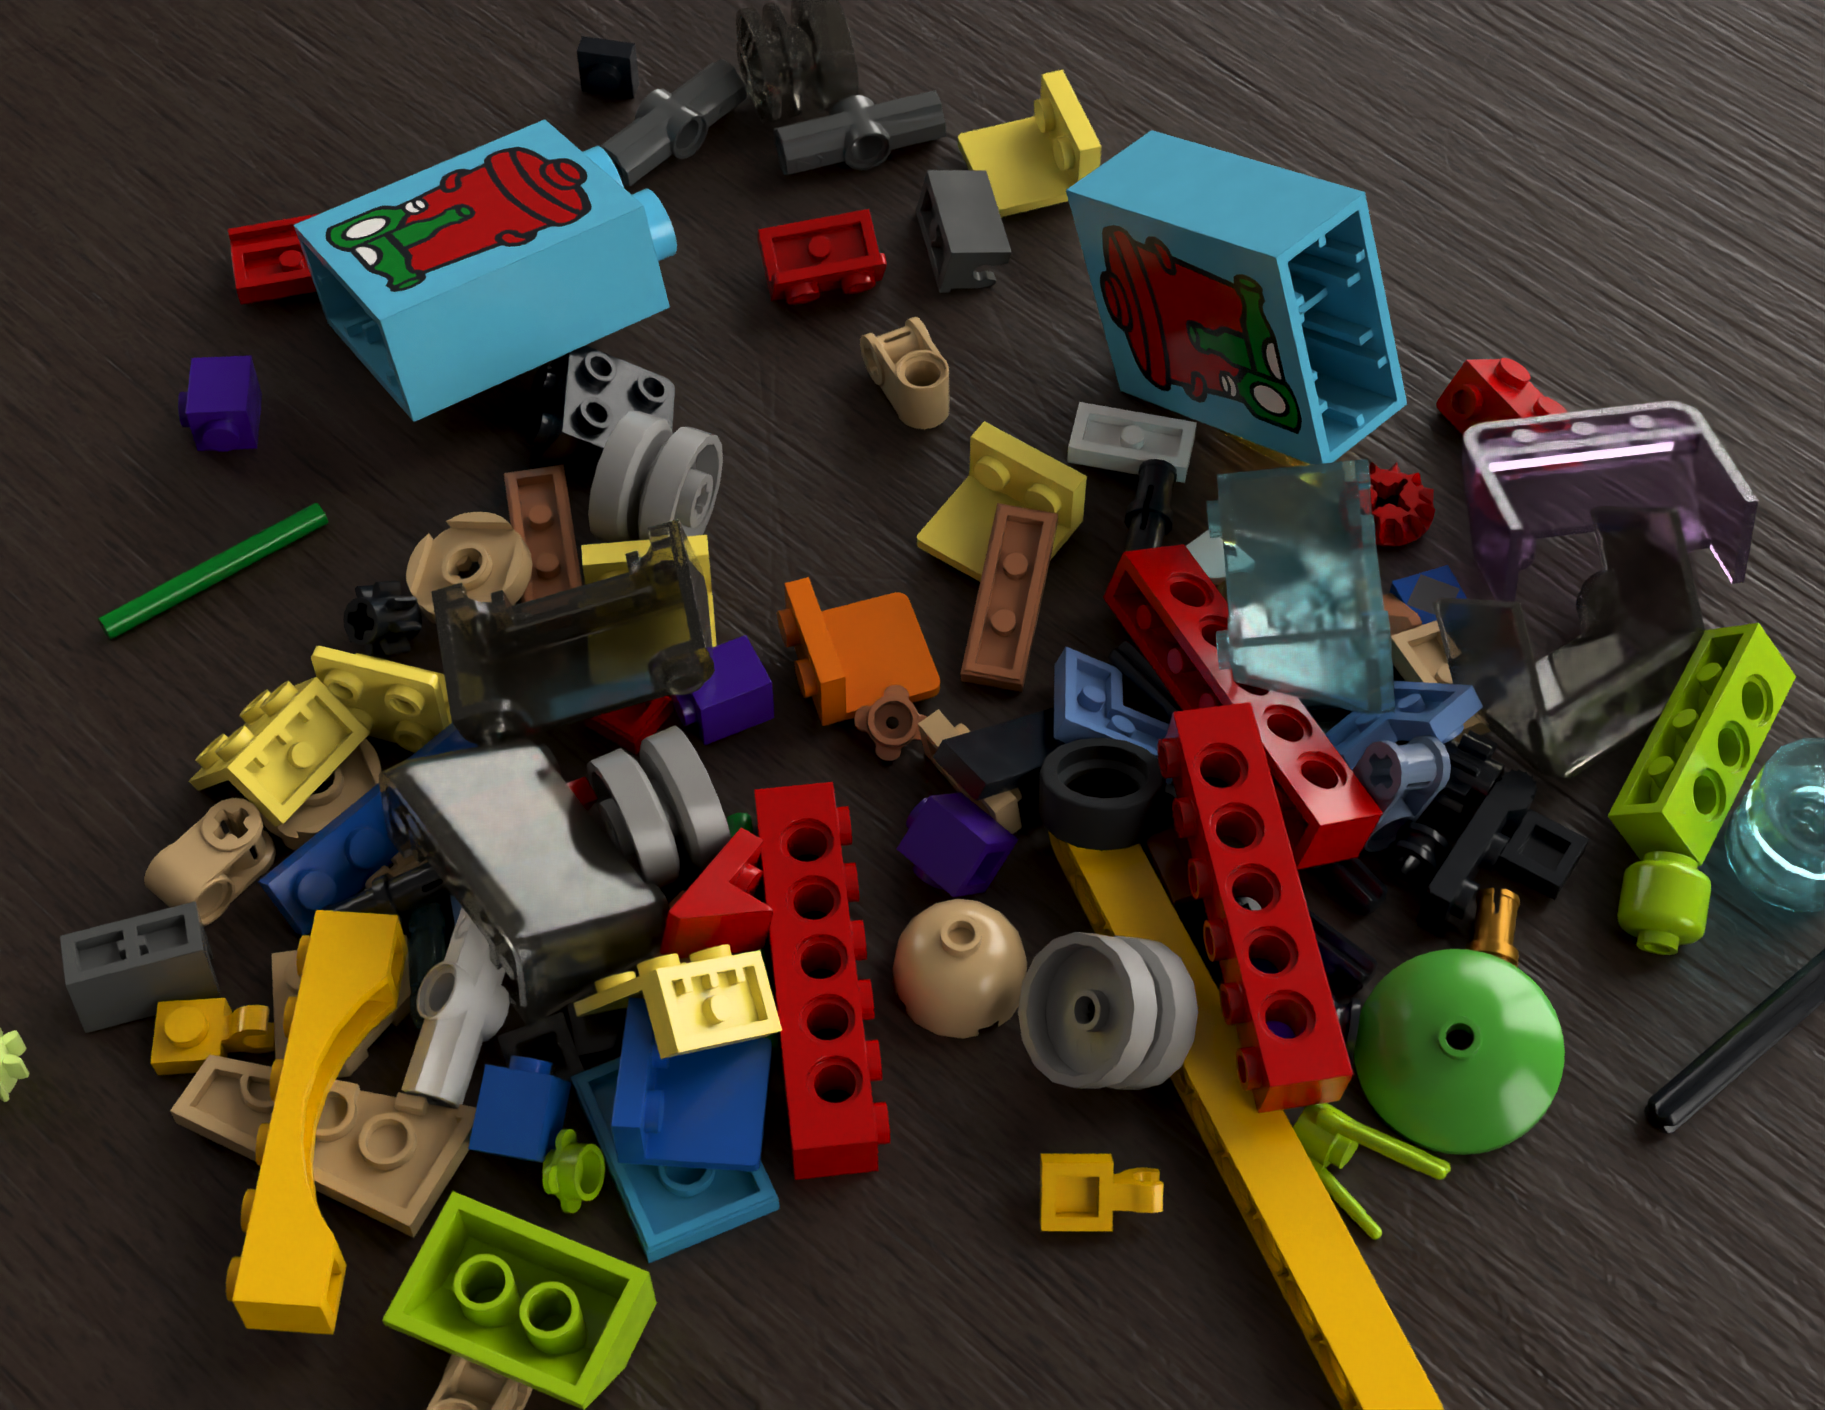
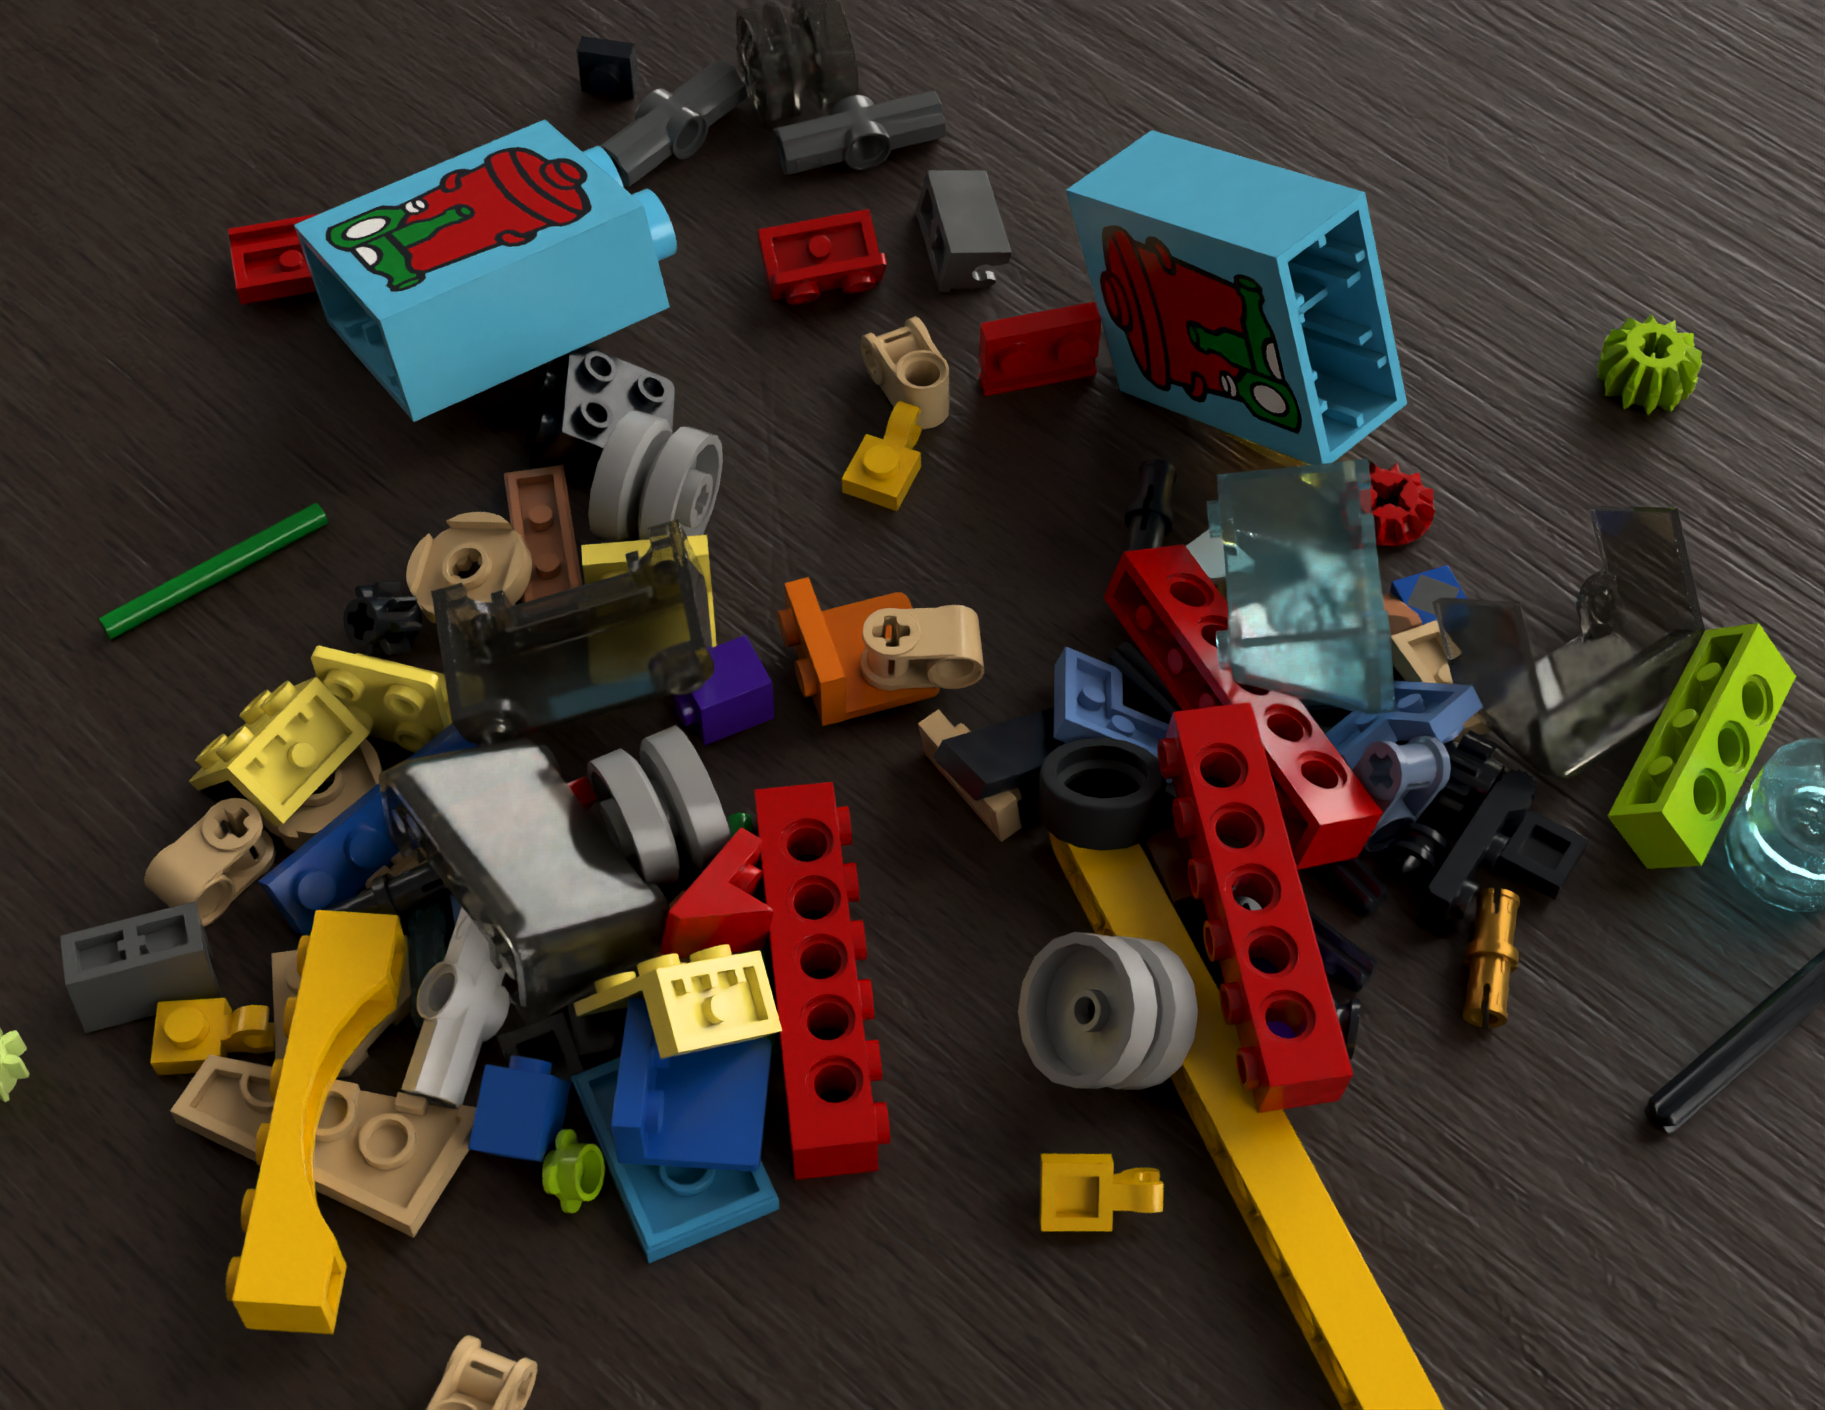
dark purple brick [178,355,262,452] -> none
lime slope [382,1191,657,1410] -> none
red tile [583,691,674,755] -> none
nougat plate [854,685,927,761] -> none
tan cylinder [893,899,1027,1039] -> none
dark purple brick [897,792,1018,897] -> none
light yellow bracket [917,421,1087,582] -> none
light yellow bracket [958,70,1101,217] -> none
nougat tile [960,503,1058,692] -> none
white plate [1067,402,1197,483] -> none
lime plant [1293,1103,1451,1240] -> none
bright green dish [1354,949,1565,1155] -> none
red bracket [1436,358,1583,481] -> none
clear purple windscreen [1461,401,1758,612] -> none
lime head [1617,851,1711,955] -> none
none -> yellow plate [842,401,922,511]
none -> tan piece [860,605,984,691]
none -> red plate [978,301,1101,397]
none -> lime gear [1597,314,1702,415]

